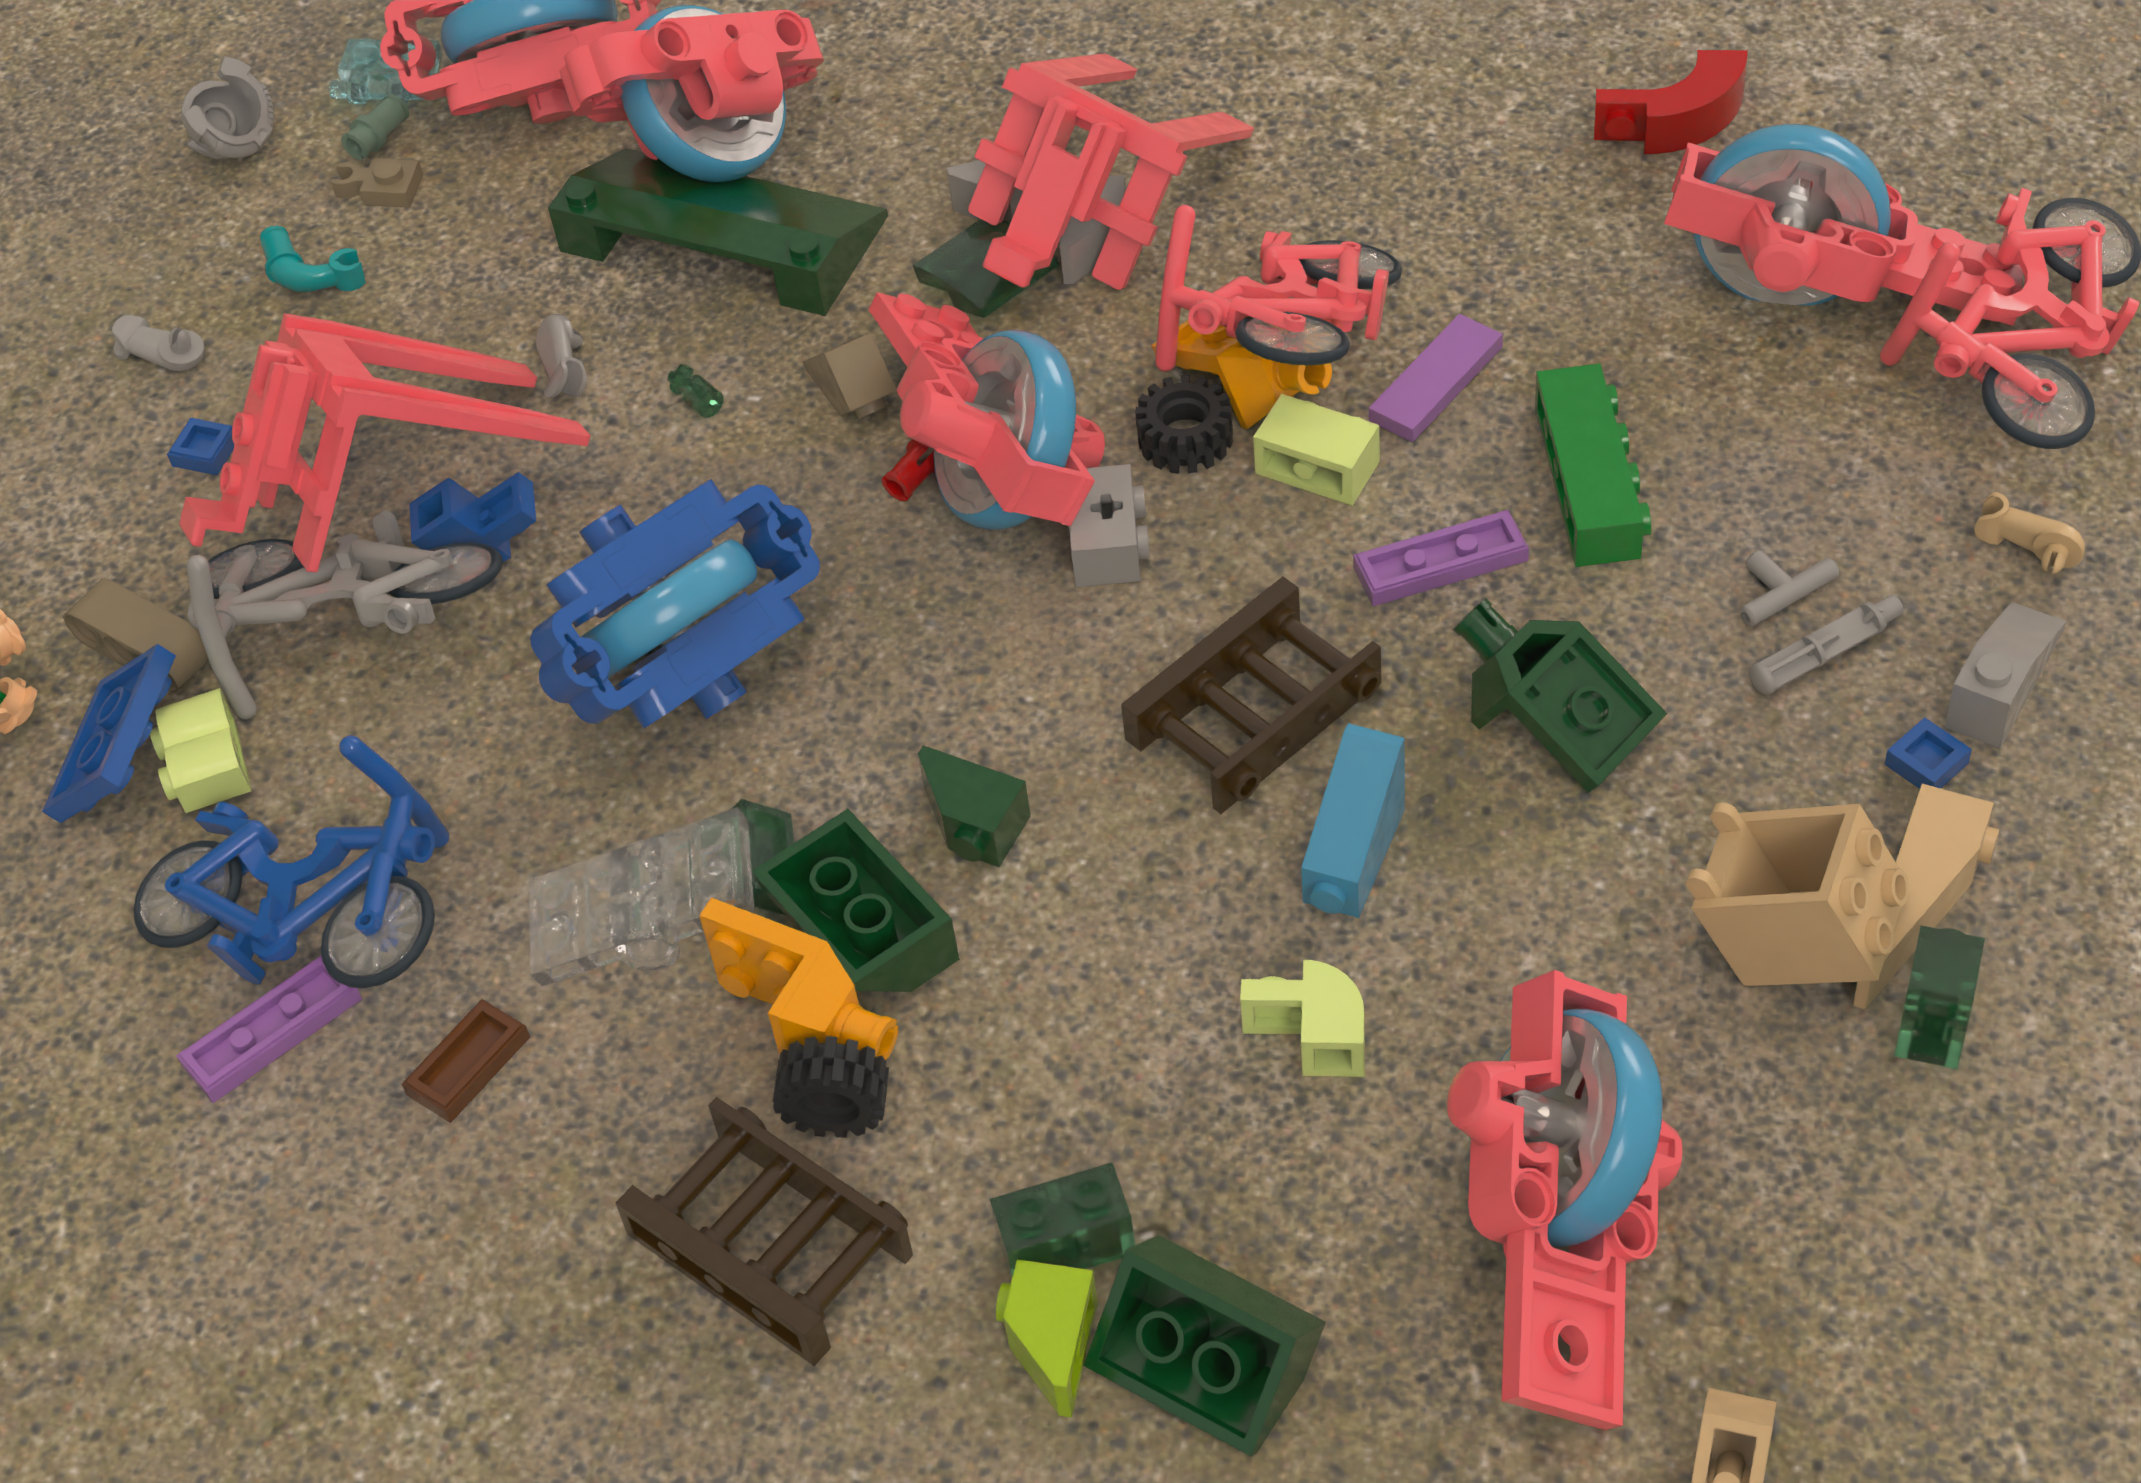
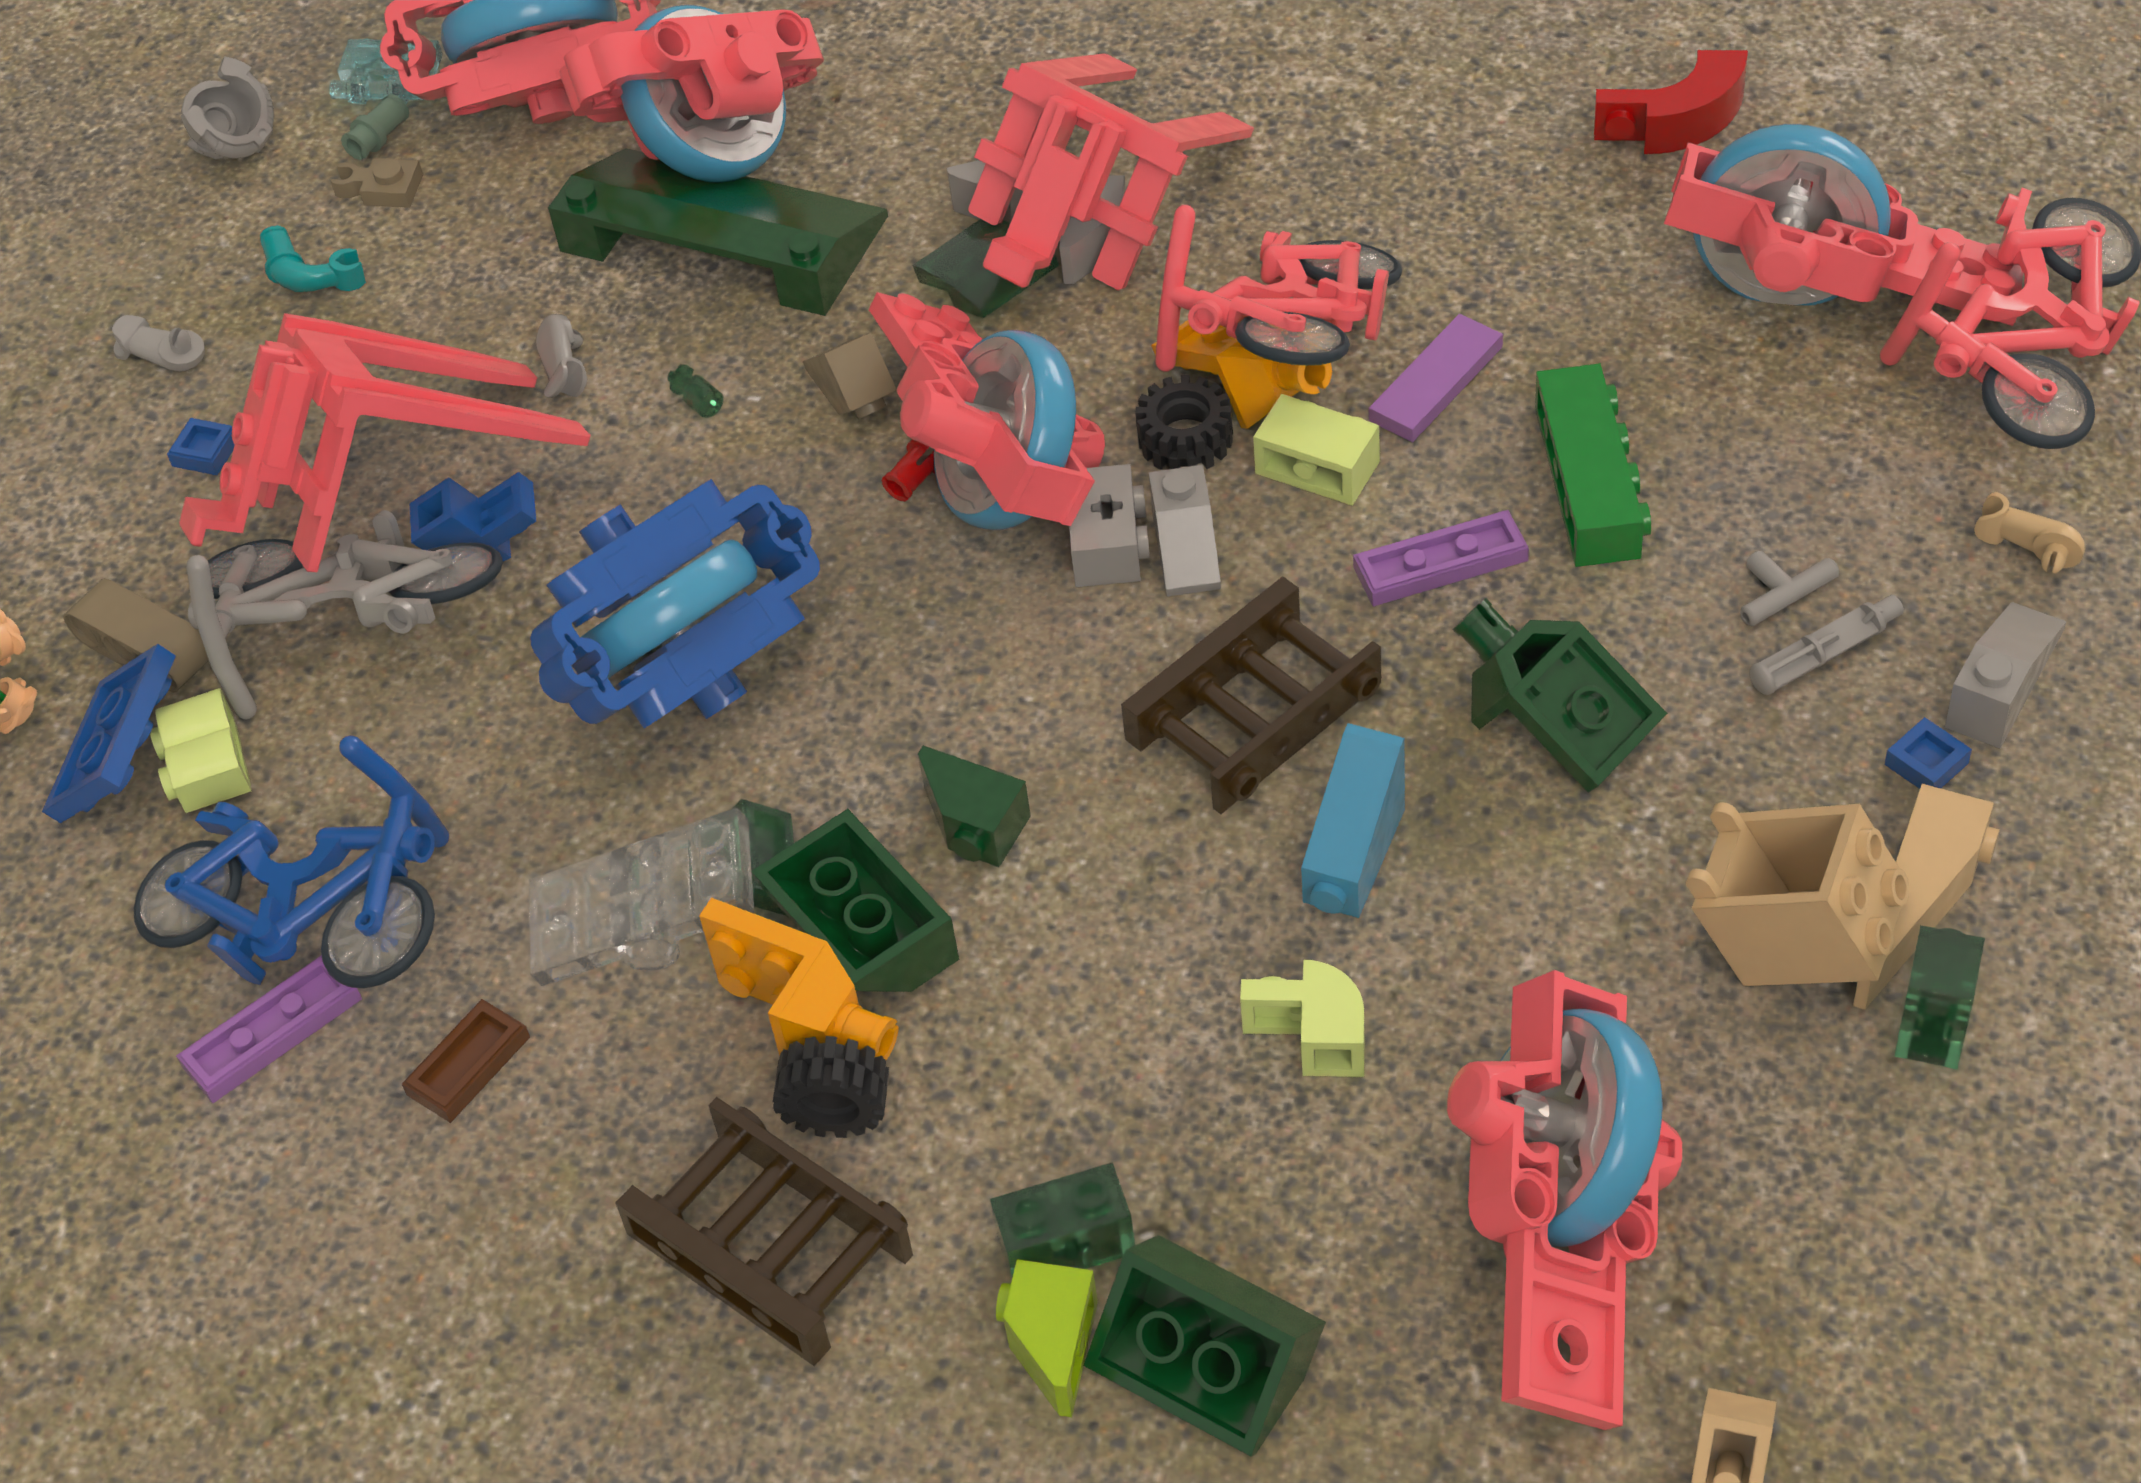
none -> light grey slope [1149,465,1221,597]

